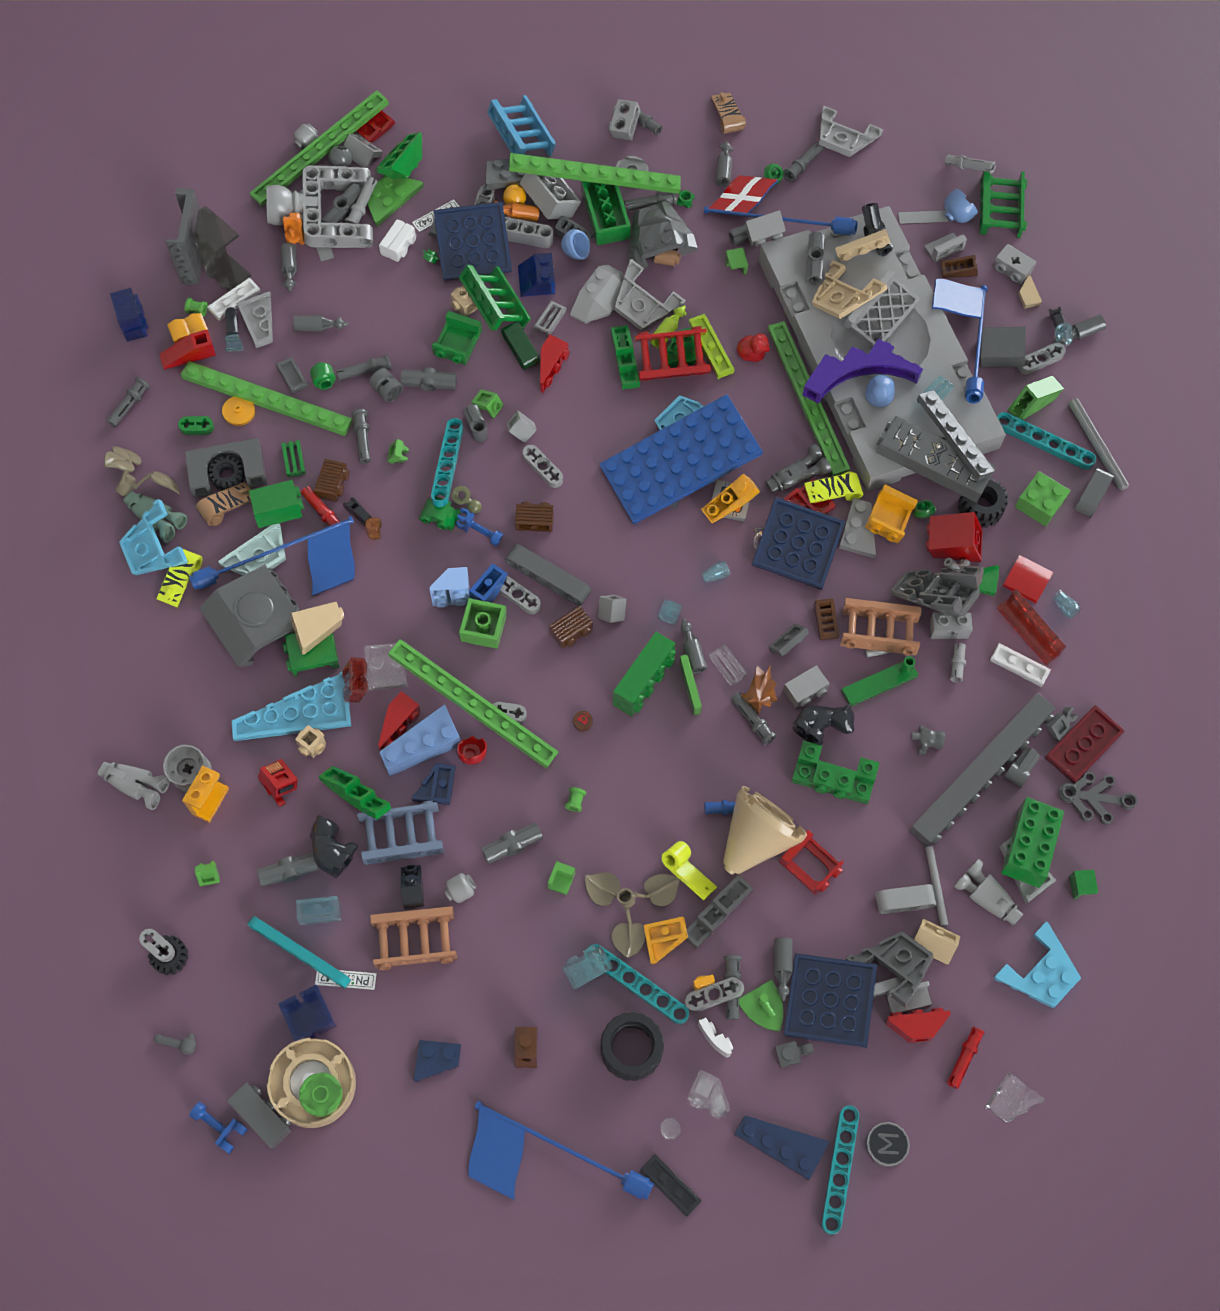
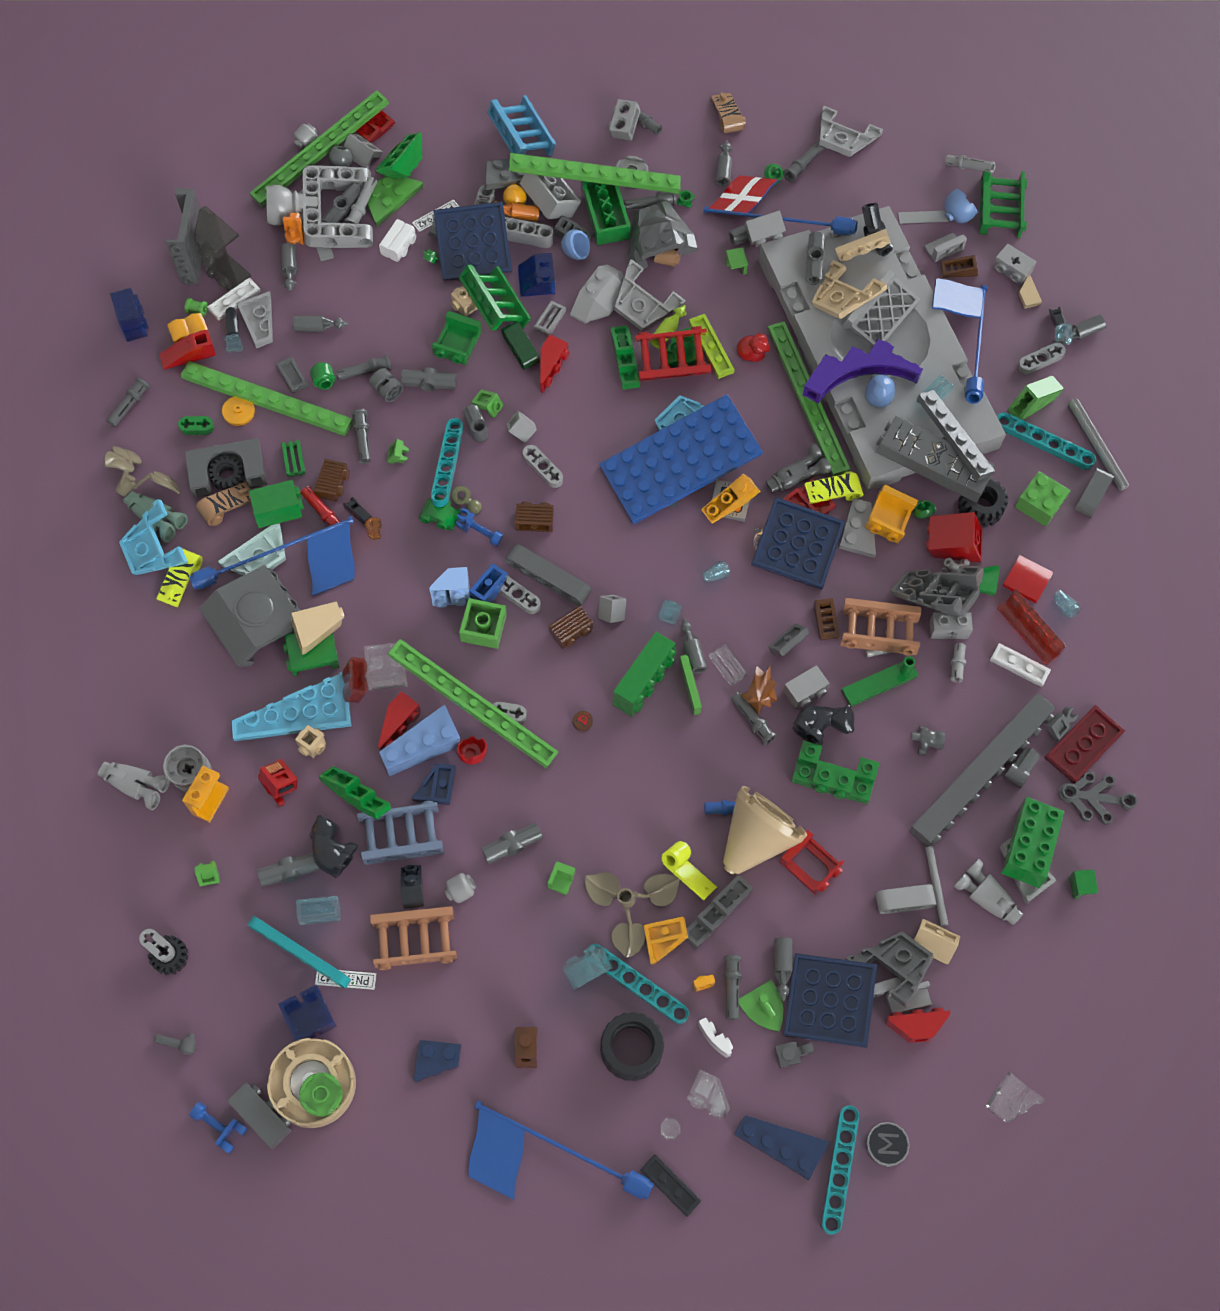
bright green bush [565,787,586,812] -> none
light grey beam [685,977,744,1012] -> none
red pin [946,1026,985,1089] -> none
dark grey brick [979,326,1026,367] -> none
medium azure wing [993,921,1081,1008] -> none

